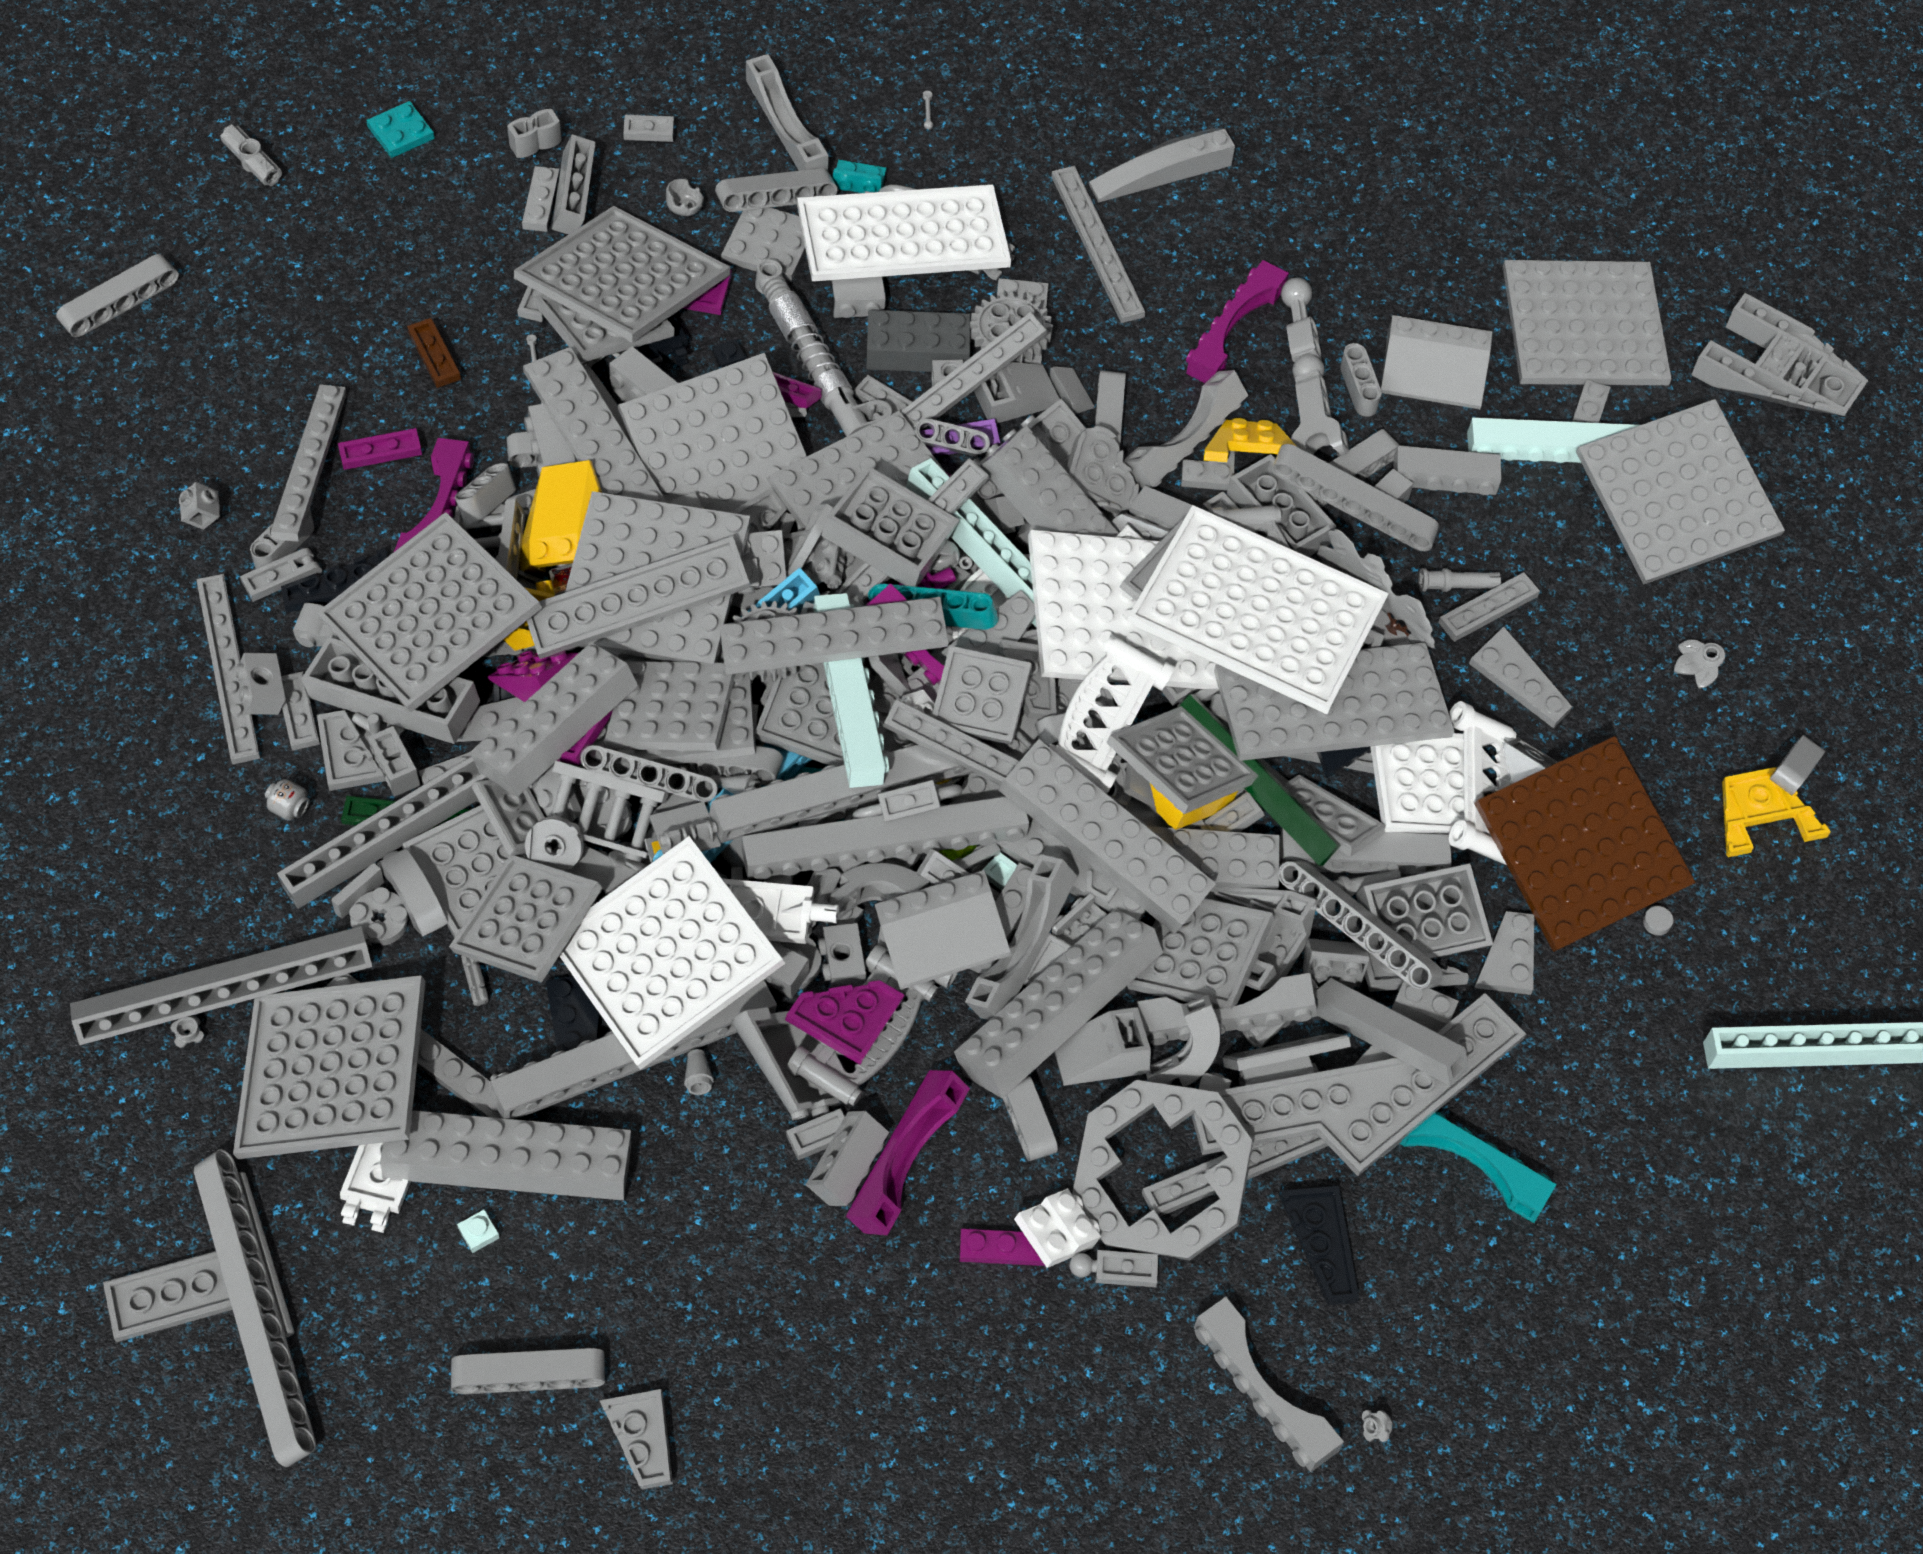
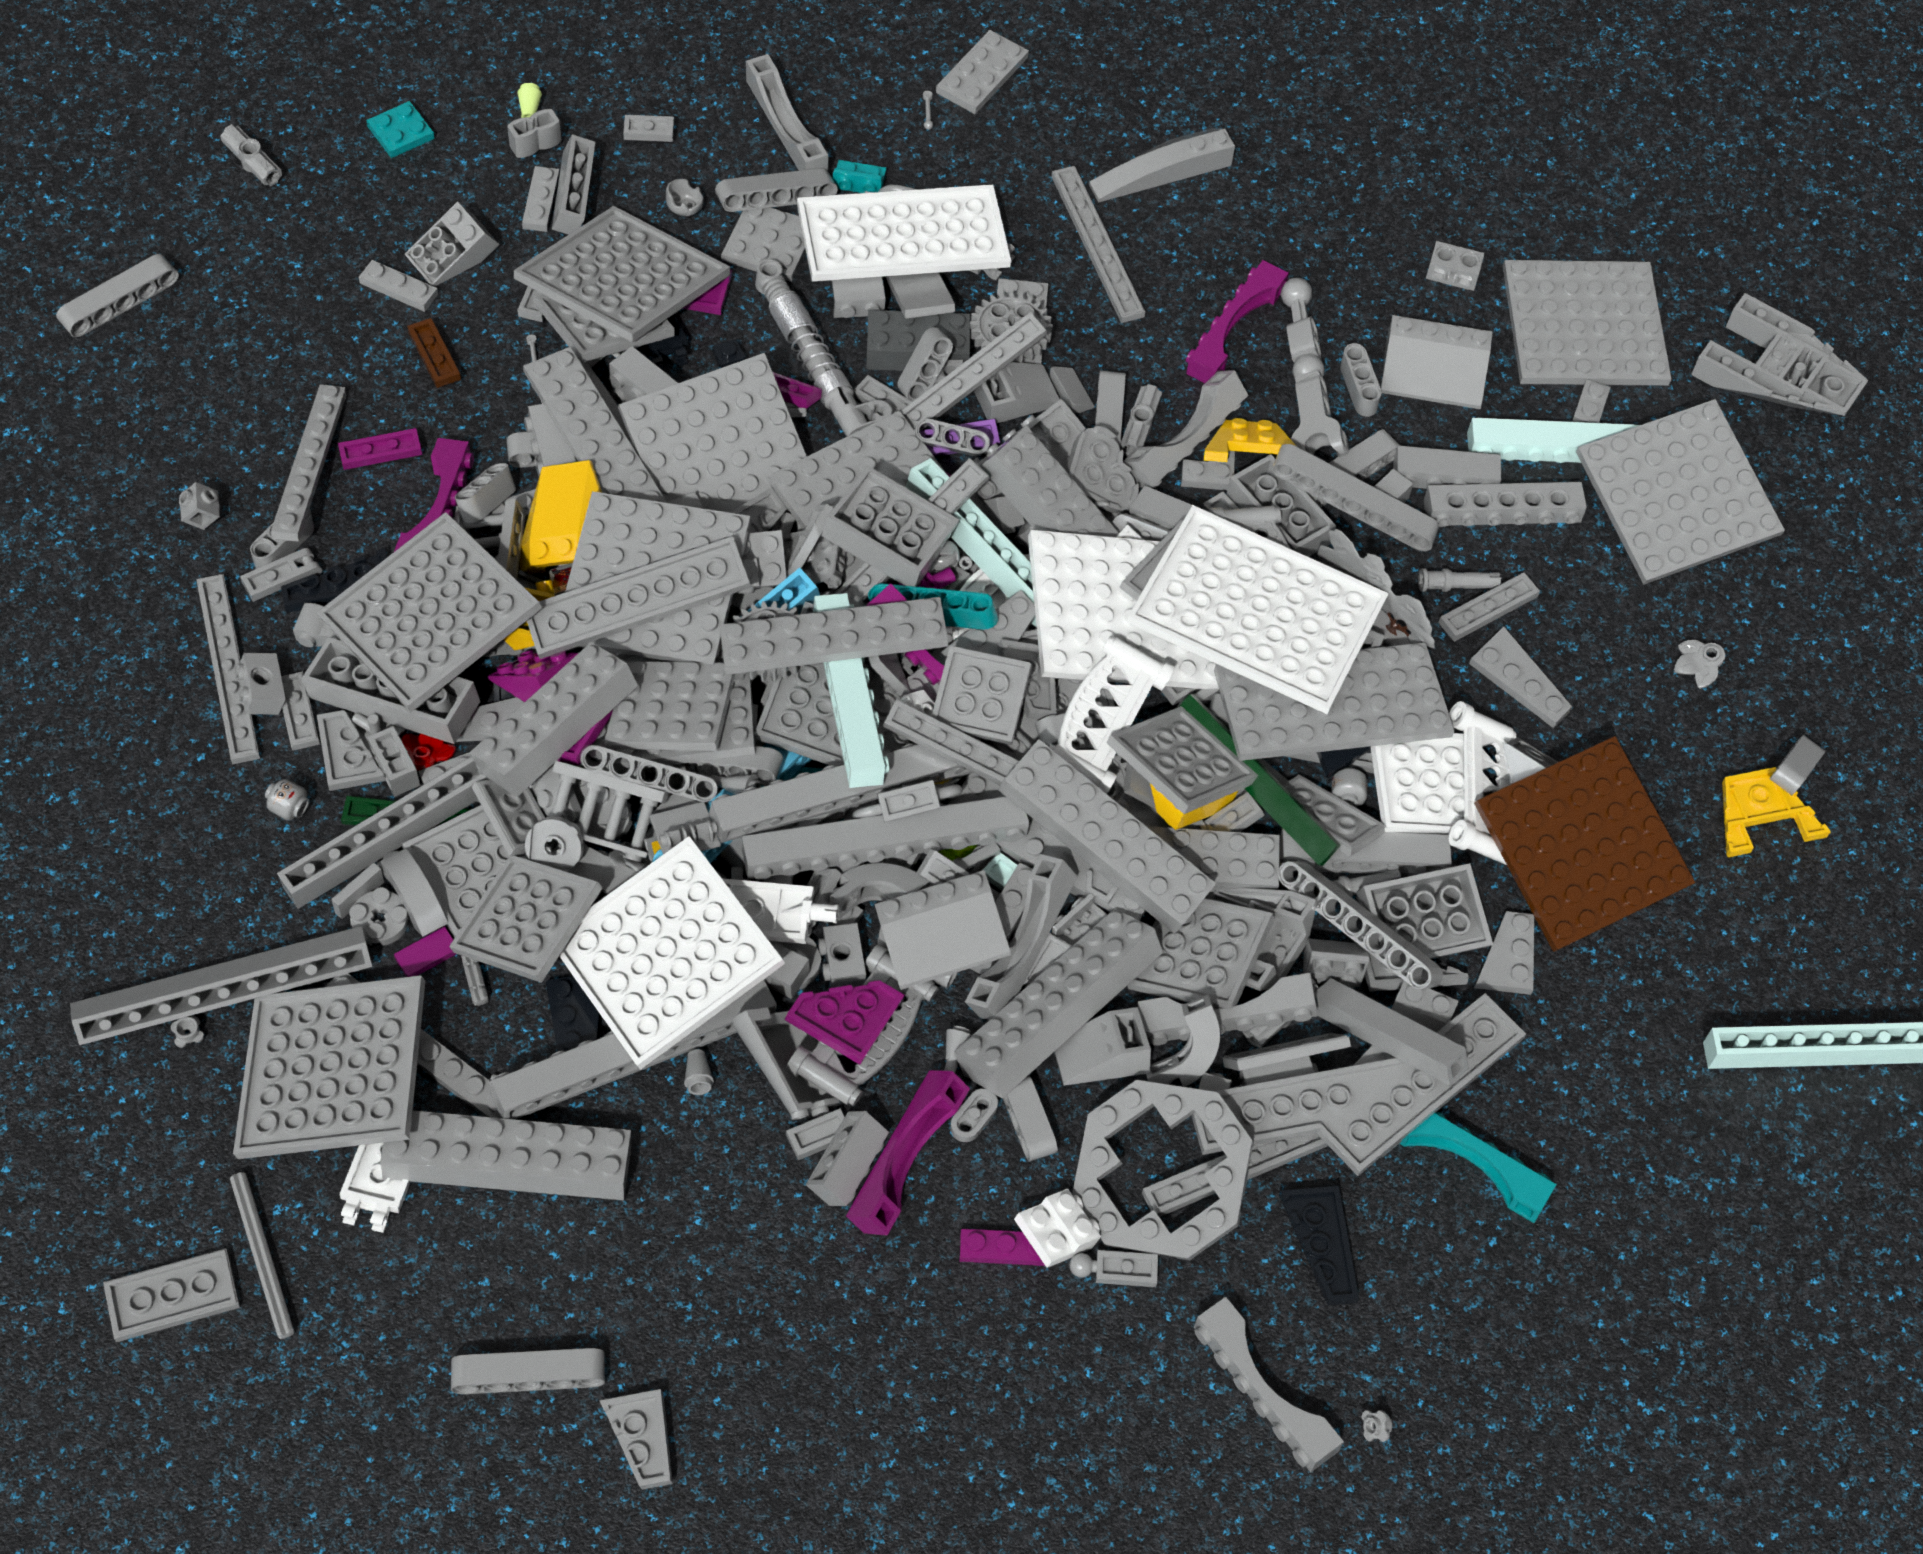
light grey beam [194,1149,316,1467] -> none
light aqua plate [457,1210,499,1253] -> none
light grey tile [1643,906,1673,935] -> none
none -> light grey plate [359,260,438,312]
none -> magenta tile [394,926,456,977]
none -> red plate [402,733,456,771]
none -> light grey slope [405,201,499,287]
none -> yellowish green cone [517,83,542,118]
none -> light grey tile [885,272,955,319]
none -> light grey beam [898,327,953,402]
none -> light grey plate [936,30,1029,114]
none -> light grey cone [944,1026,972,1073]
none -> light grey plate [951,1089,998,1142]
none -> light grey piece [1120,384,1162,456]
none -> light grey head [1332,768,1368,808]
none -> light grey brick [1423,482,1587,527]
none -> light grey brick [1426,241,1484,291]

